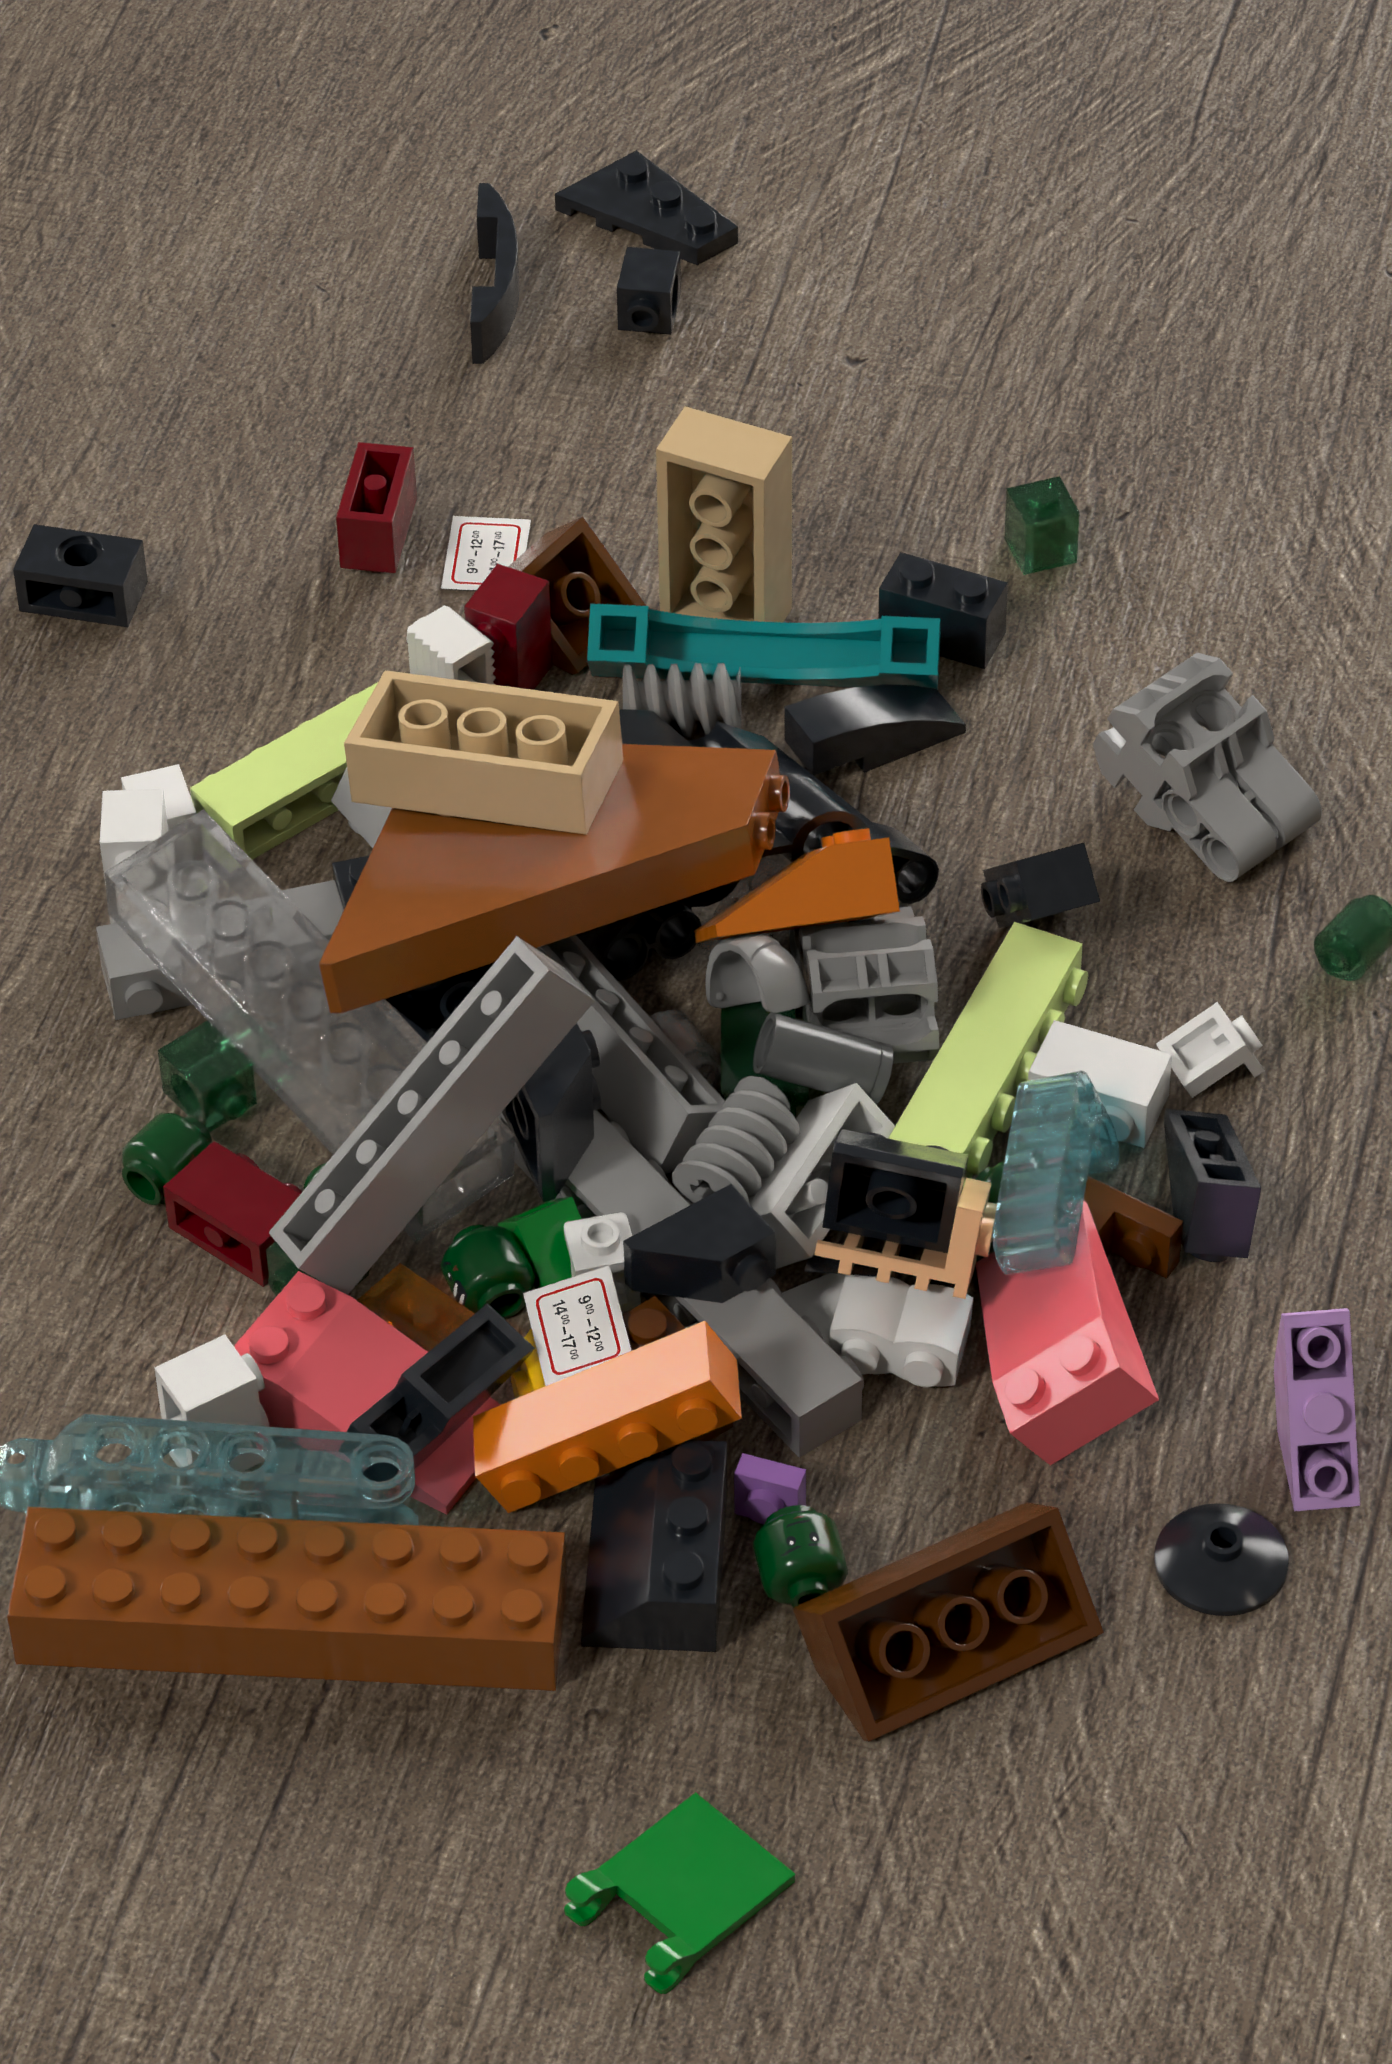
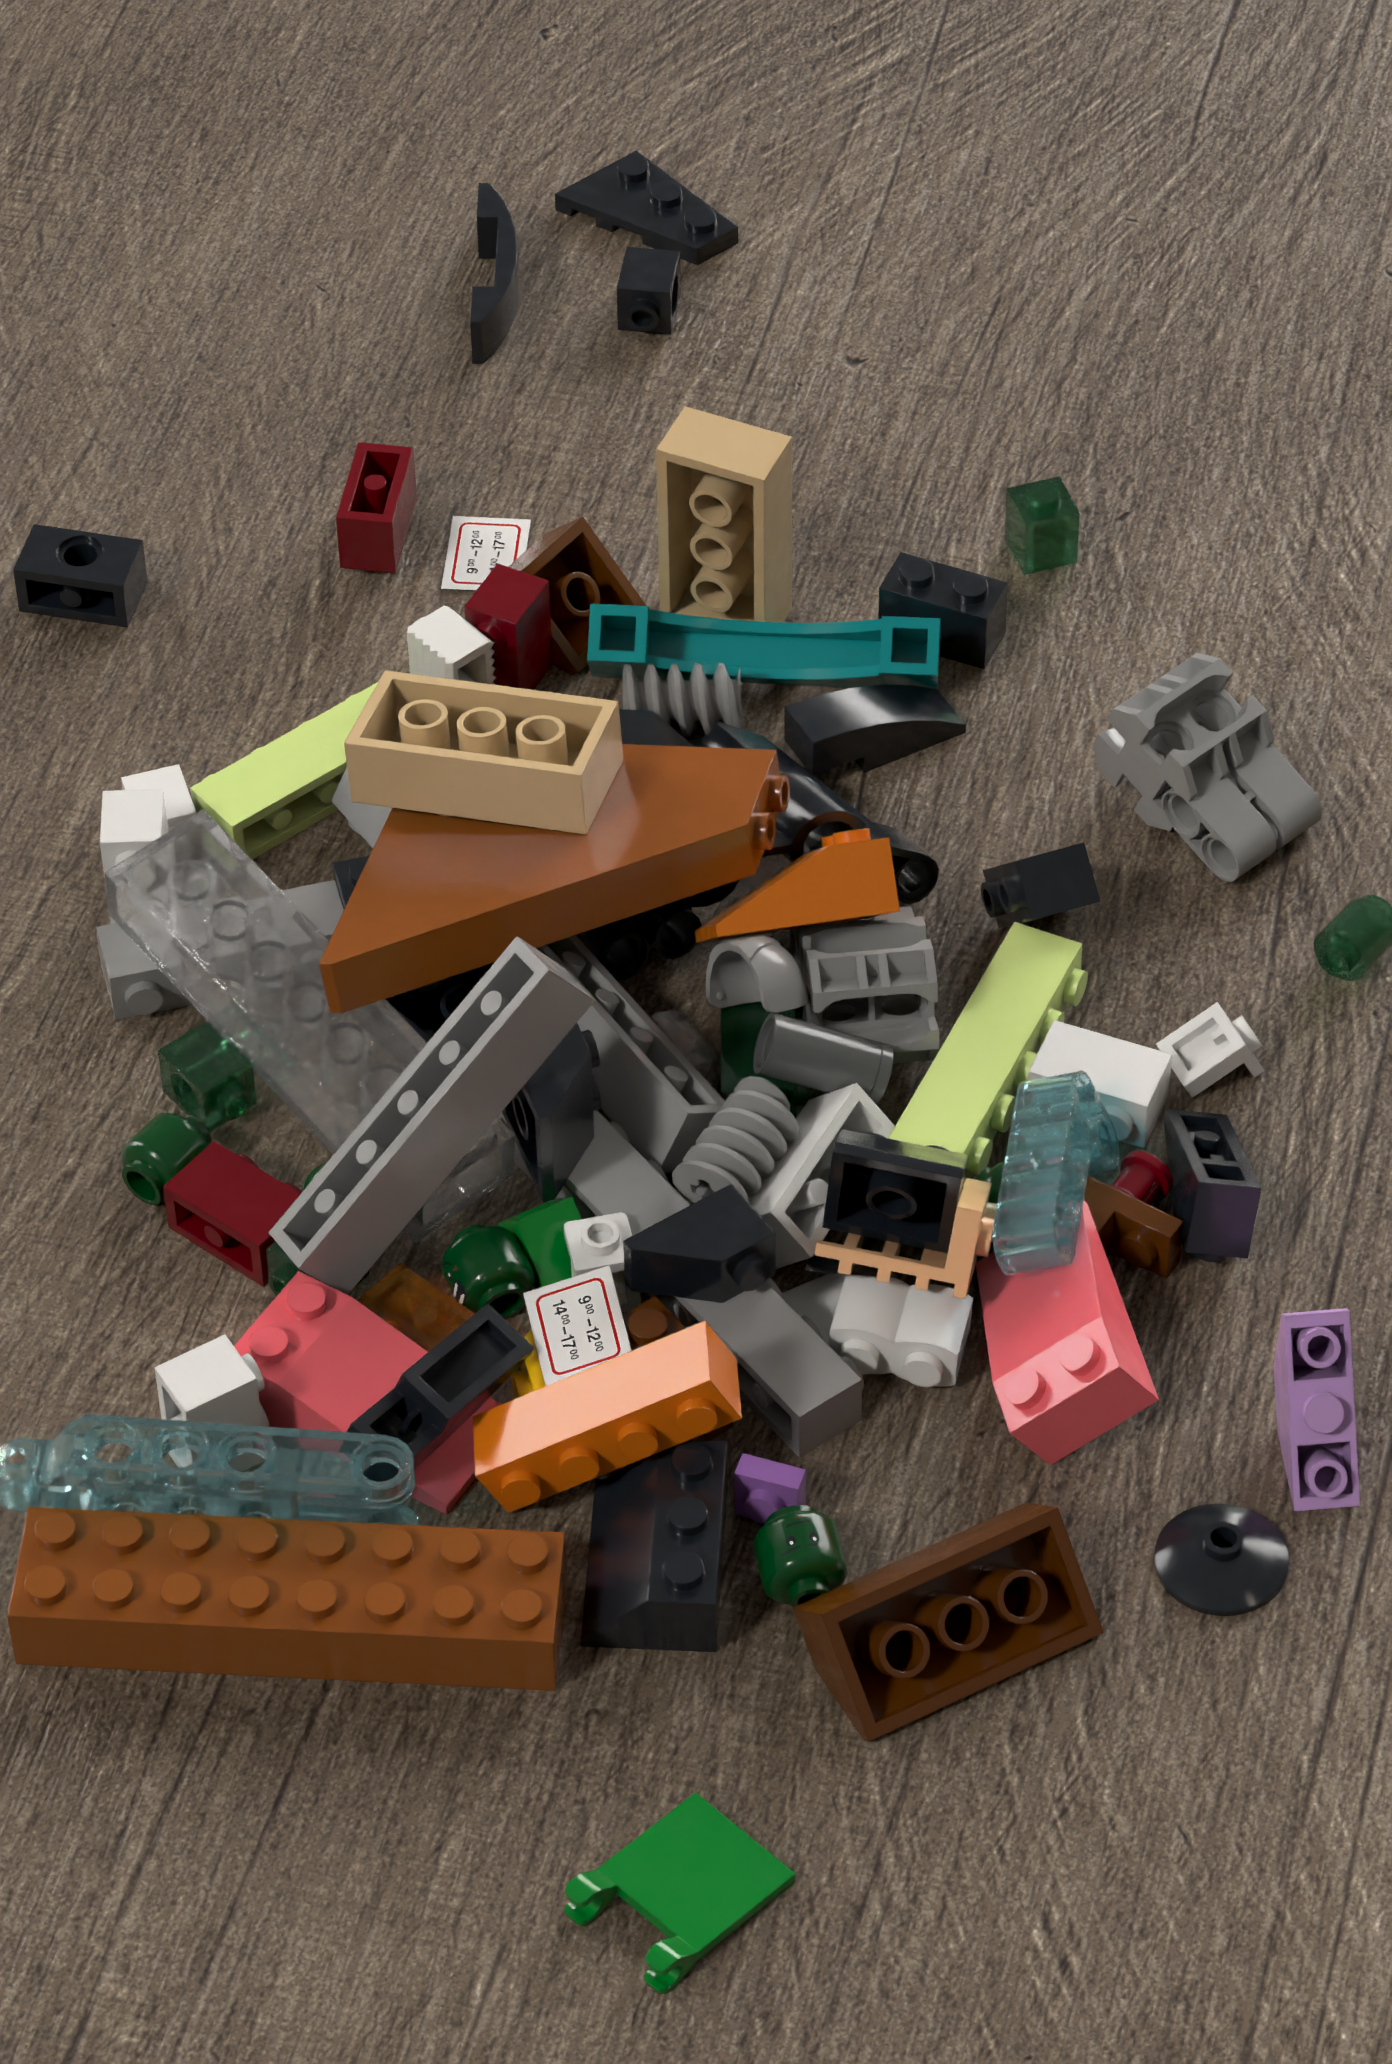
none -> dark red bush [1108,1150,1174,1205]

